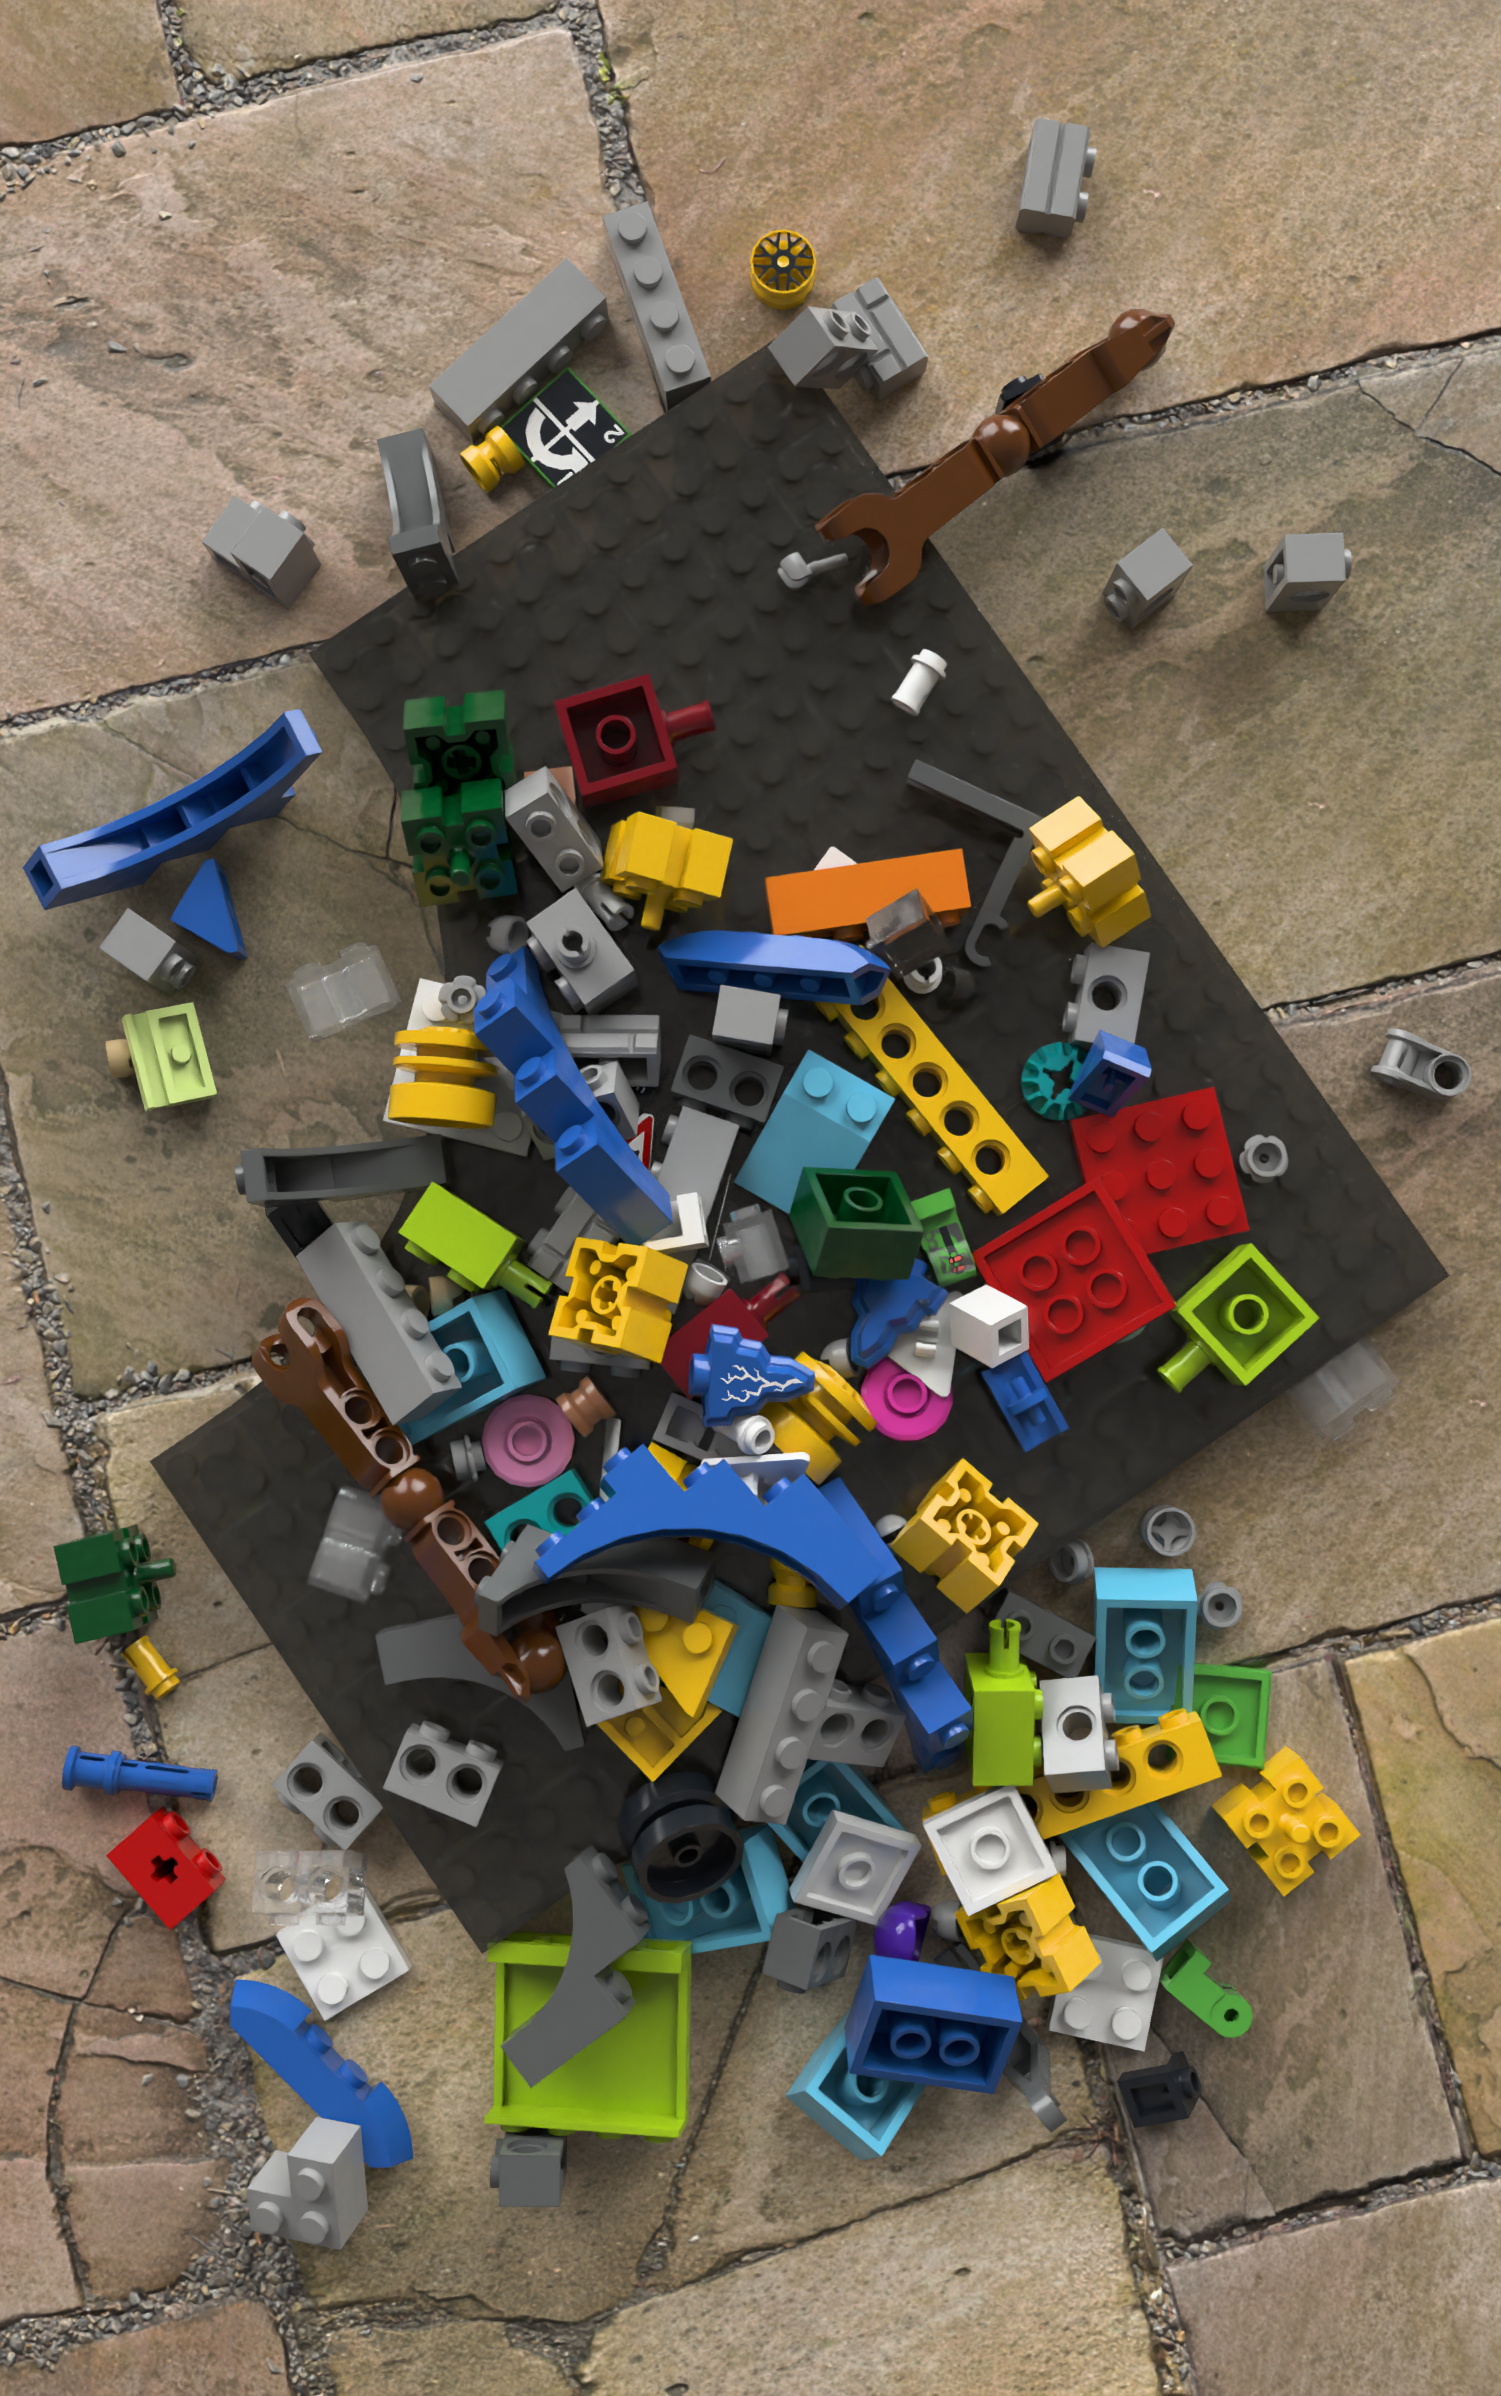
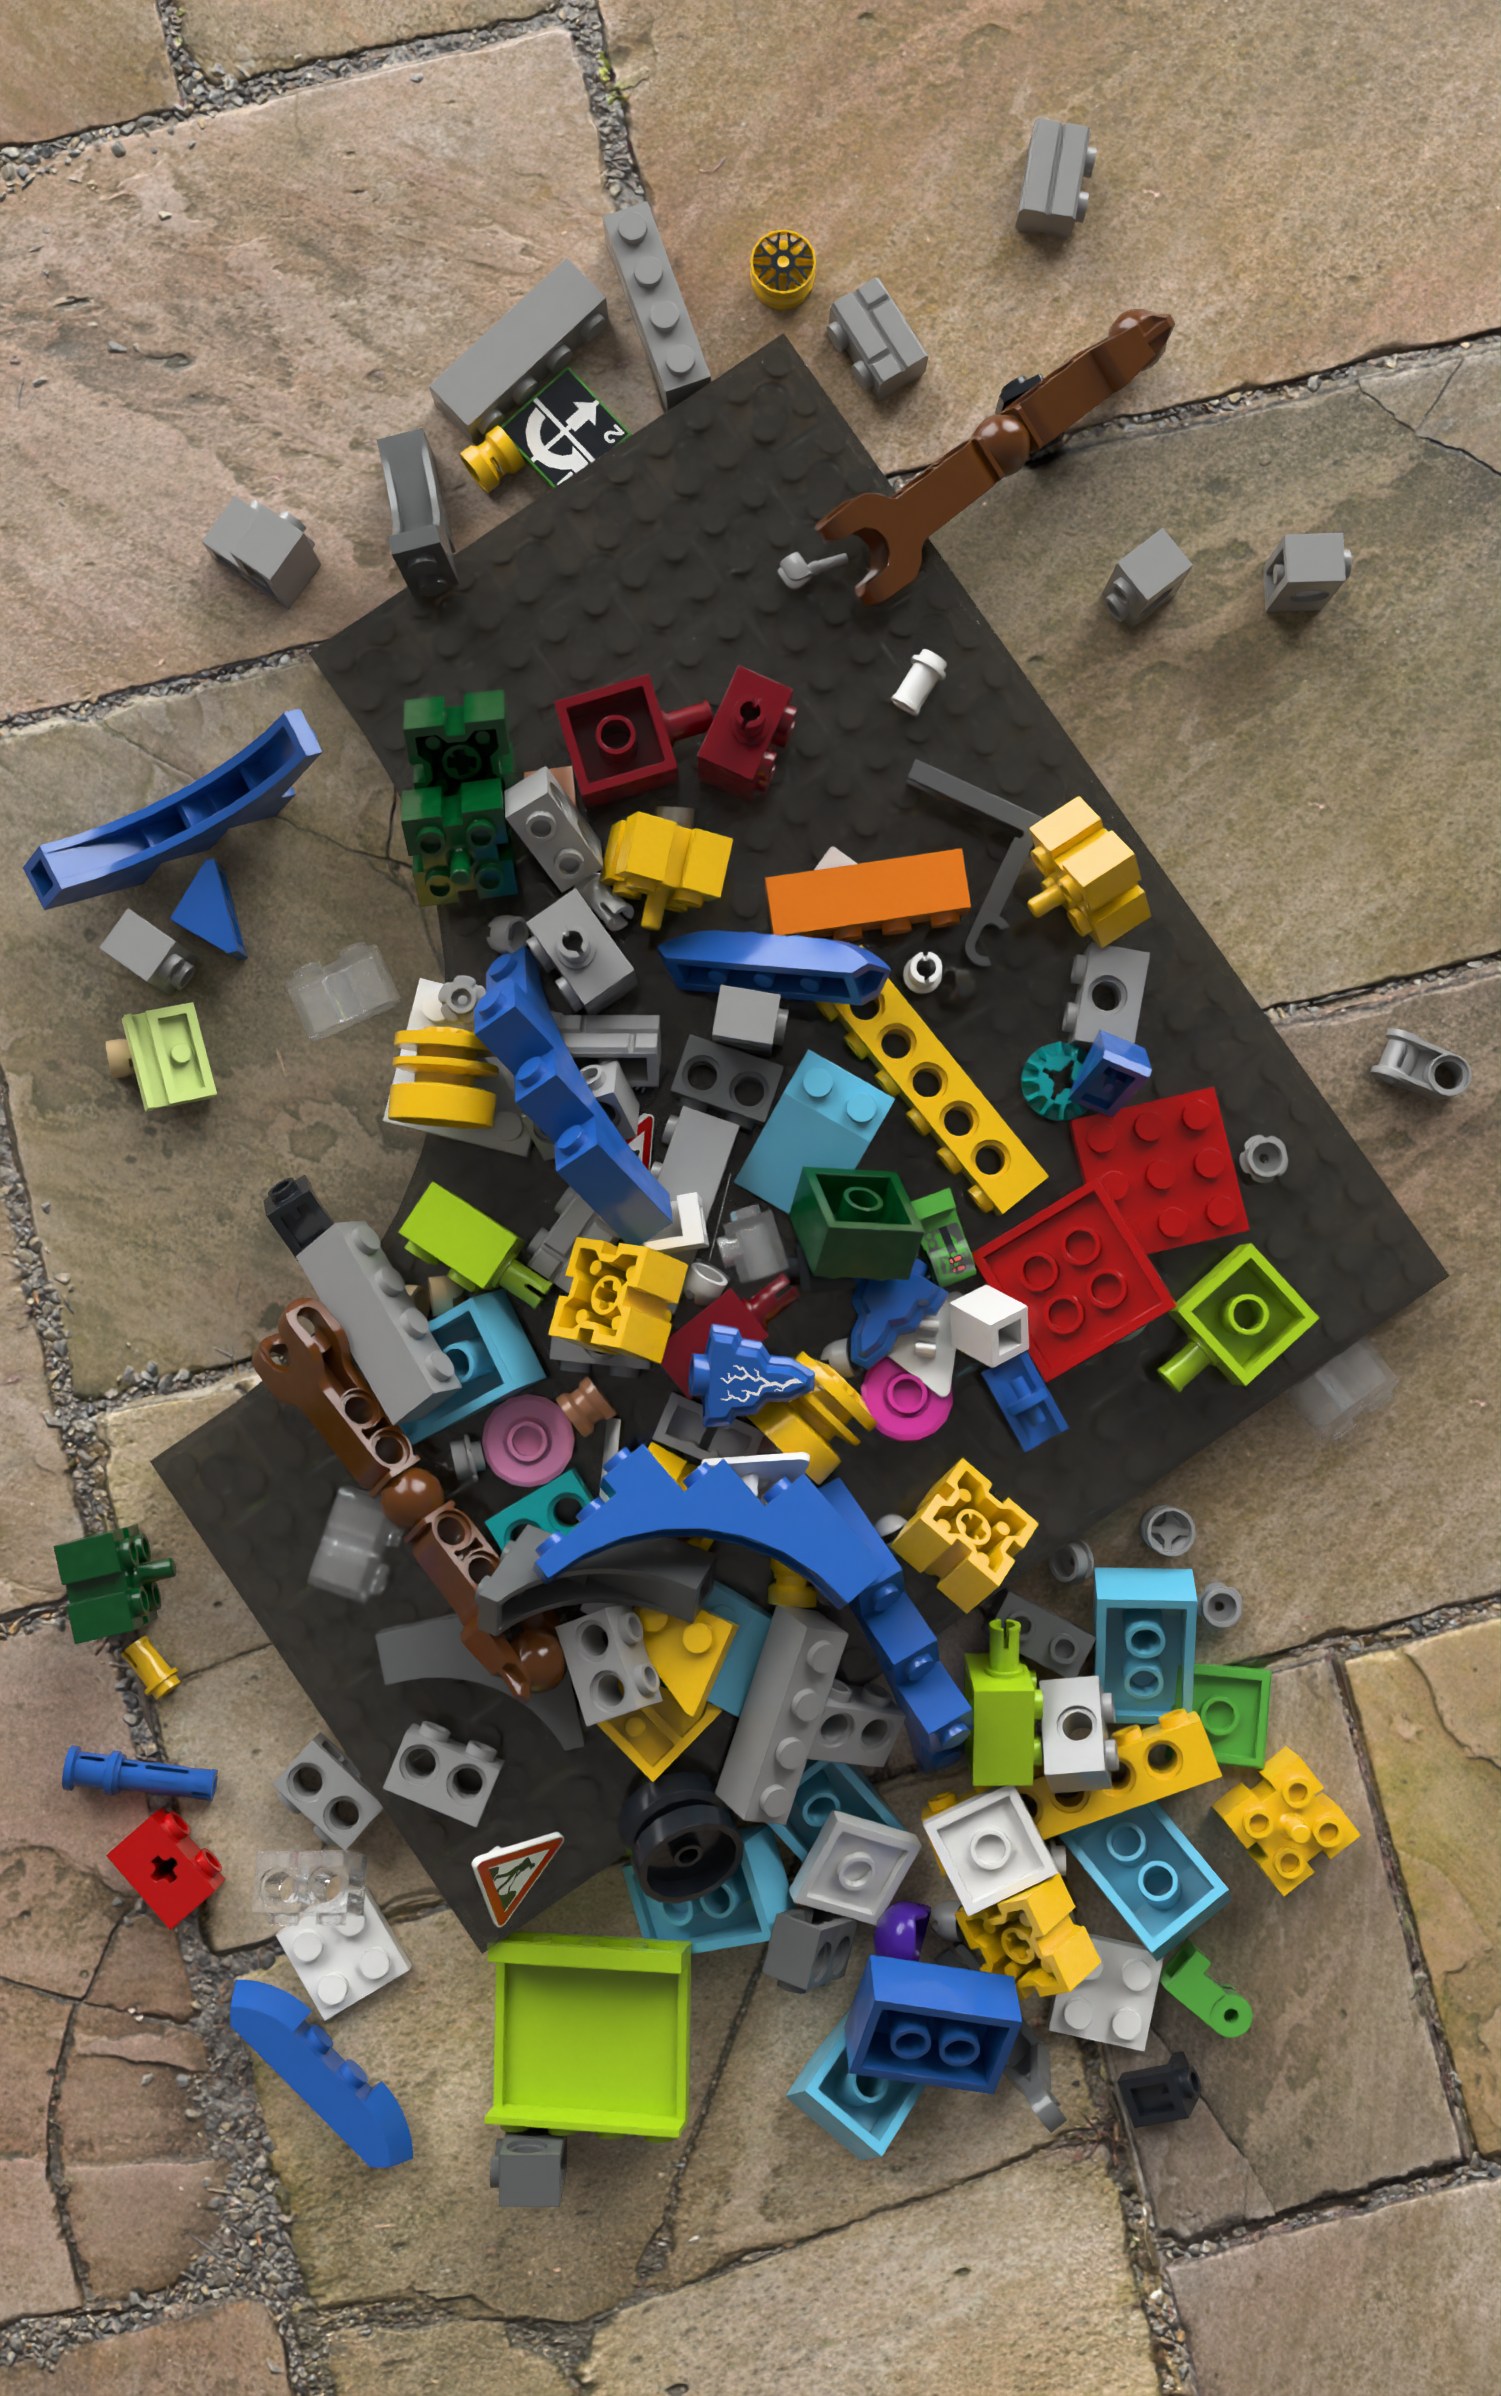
dark grey arch [235,1134,453,1208] -> none
light grey brick [247,2117,368,2250] -> none
dark grey arch [501,1844,652,2088] -> none
white pin [712,1415,775,1455] -> none
light grey brick [768,306,879,389] -> none
clear smoke brick [865,888,950,980] -> none
none -> piece [471,1831,564,1927]
none -> dark red brick [697,665,798,803]

